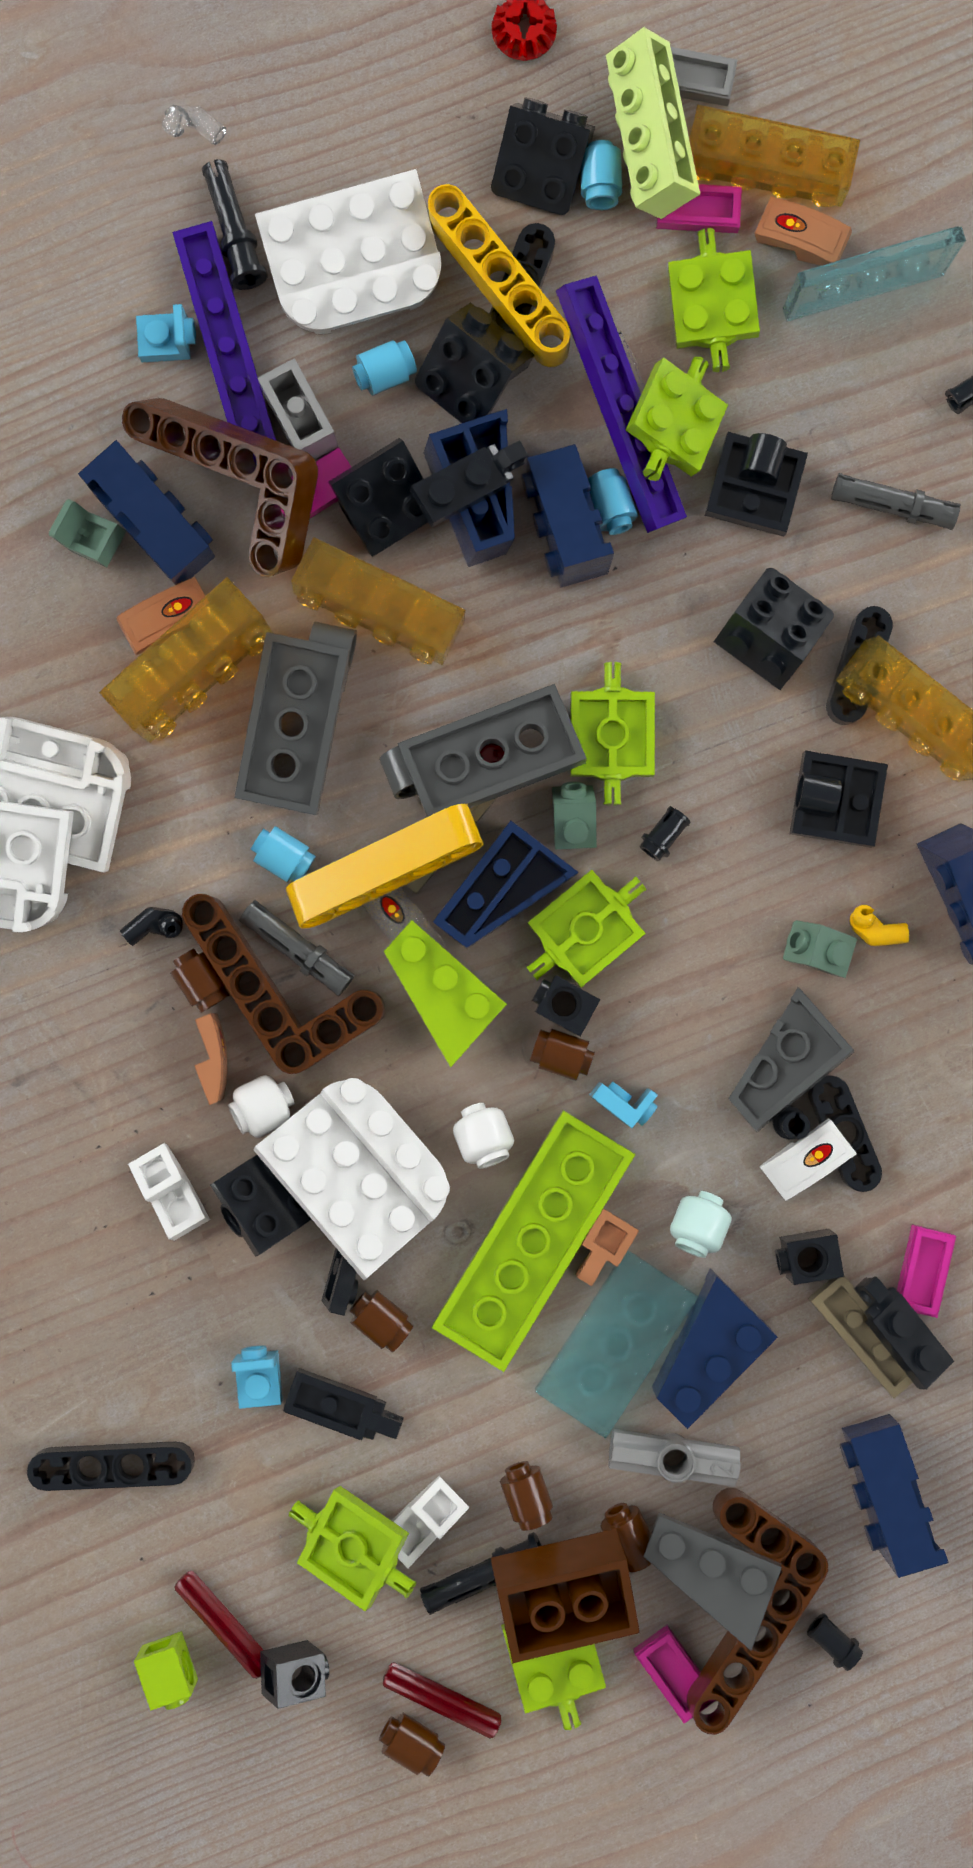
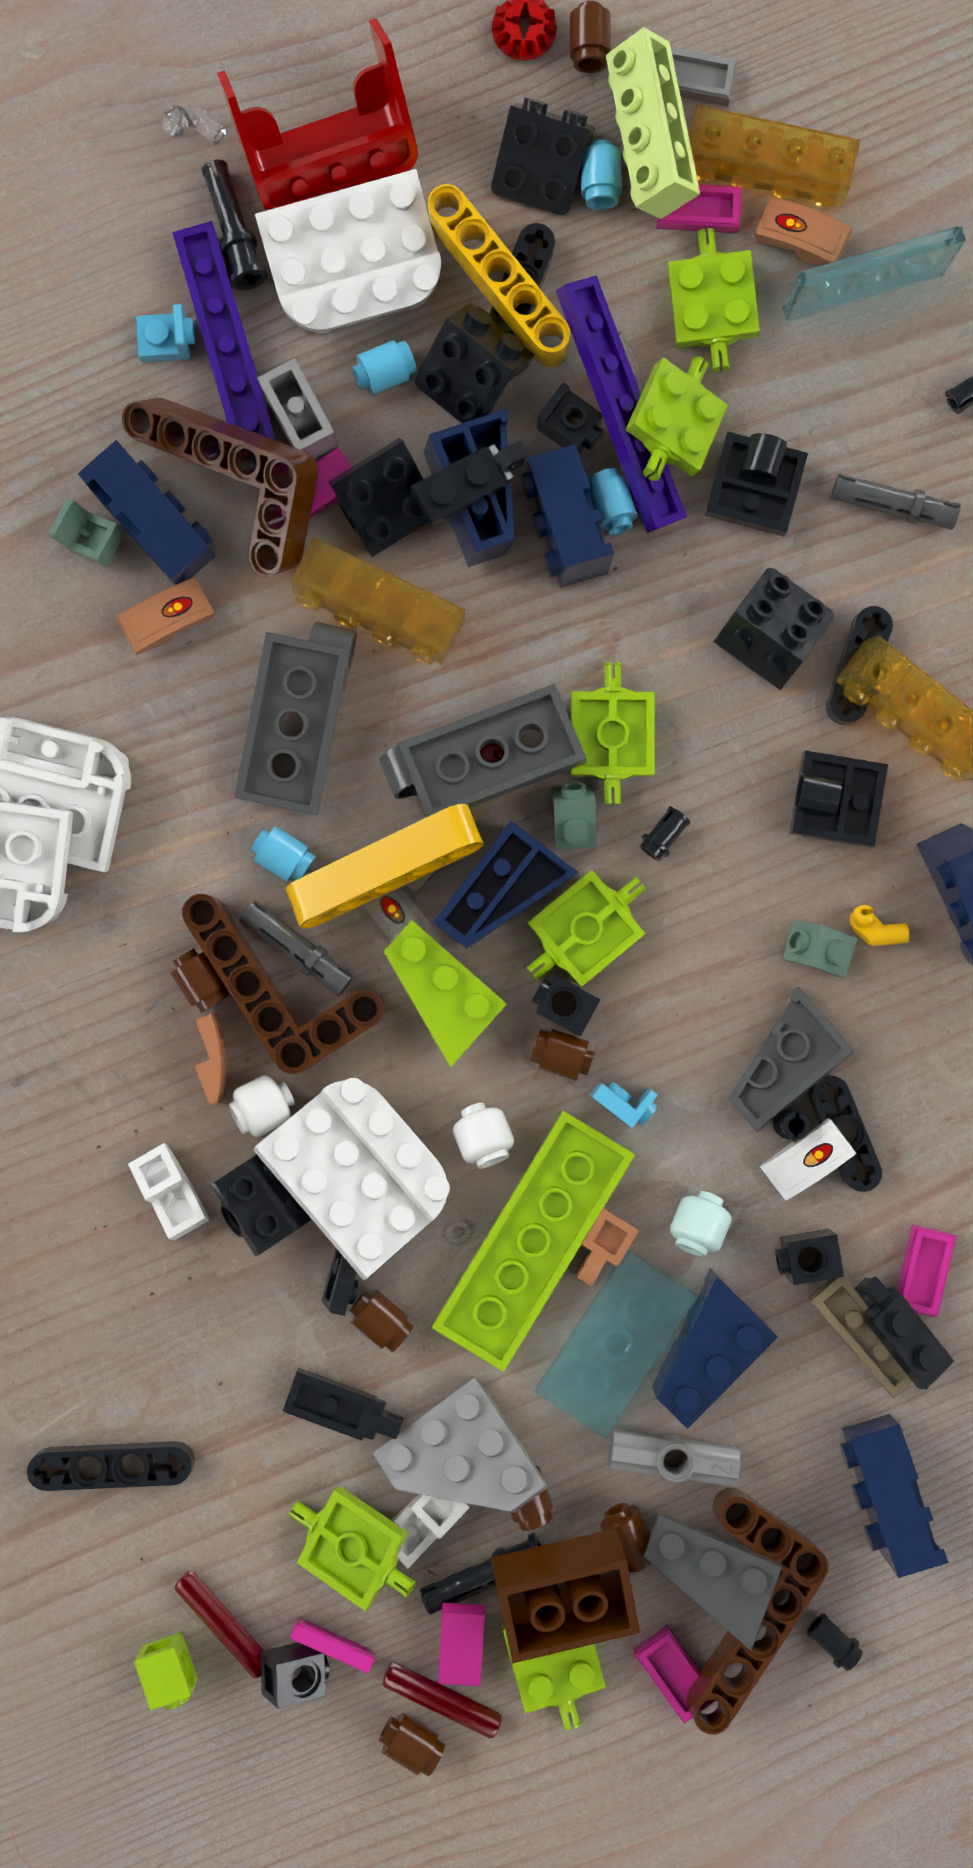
clear yellow brick [99,577,273,743] -> none
black arm [120,907,183,946] -> none
medium azure bracket [231,1345,283,1409] -> none
none -> red windscreen [217,18,418,210]
none -> dark pink tile [290,1617,375,1674]
none -> light grey plate [373,1377,549,1513]
none -> dark pink tile [438,1603,485,1686]
none -> black brick [537,382,604,454]
none -> reddish brown brick [569,1,611,73]

